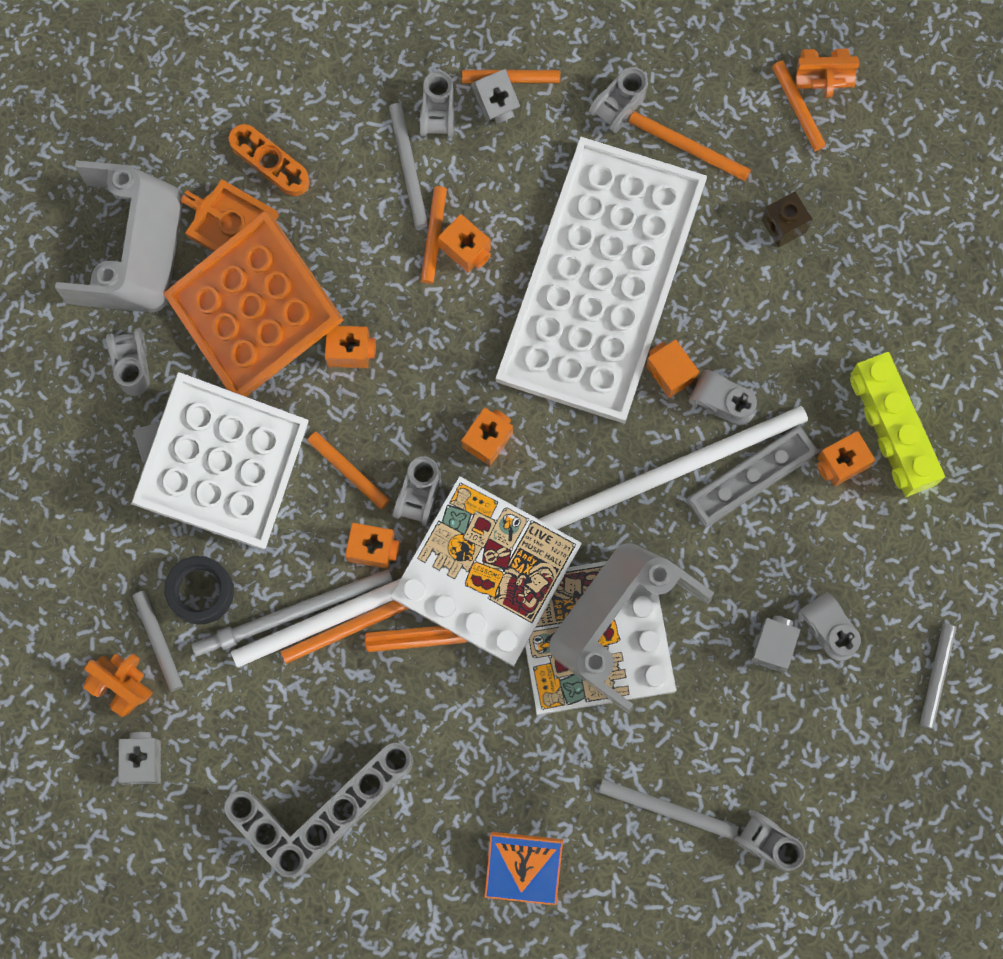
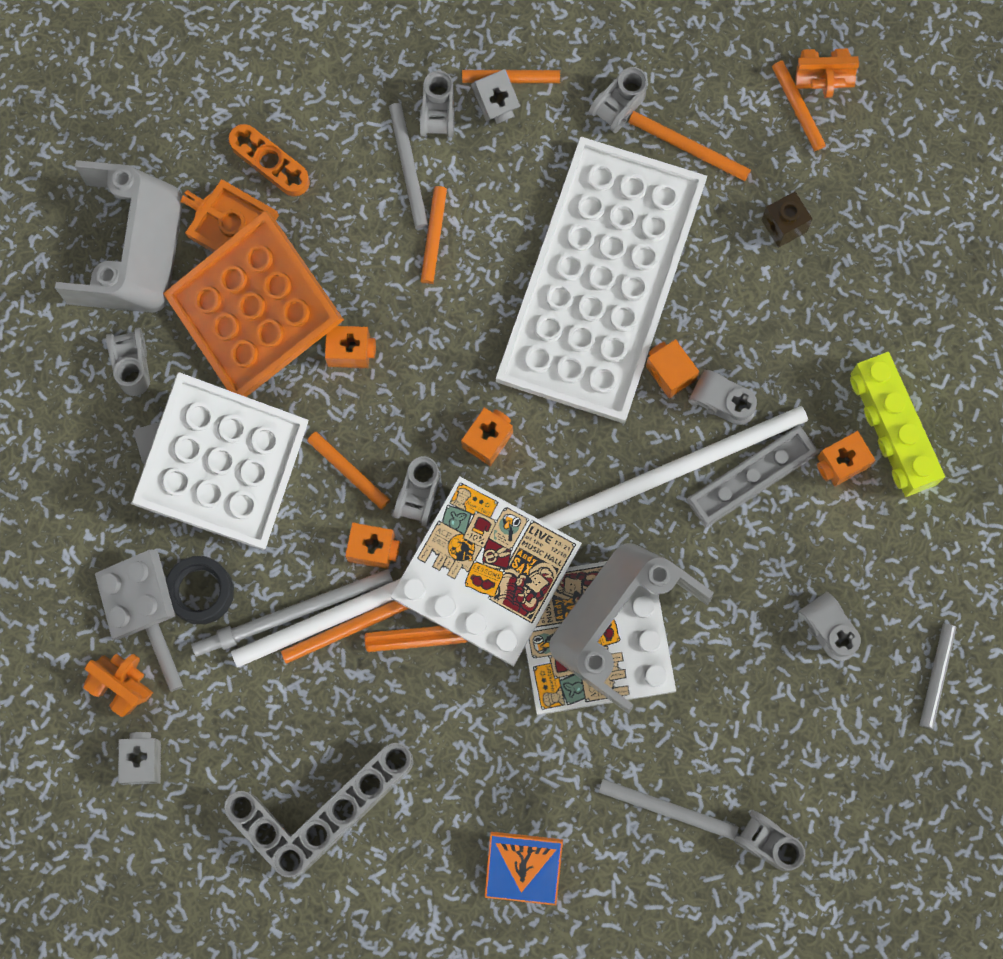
orange brick [438,214,491,273] -> none
light grey brick [750,616,801,673] -> none
none -> light grey plate [95,550,175,639]

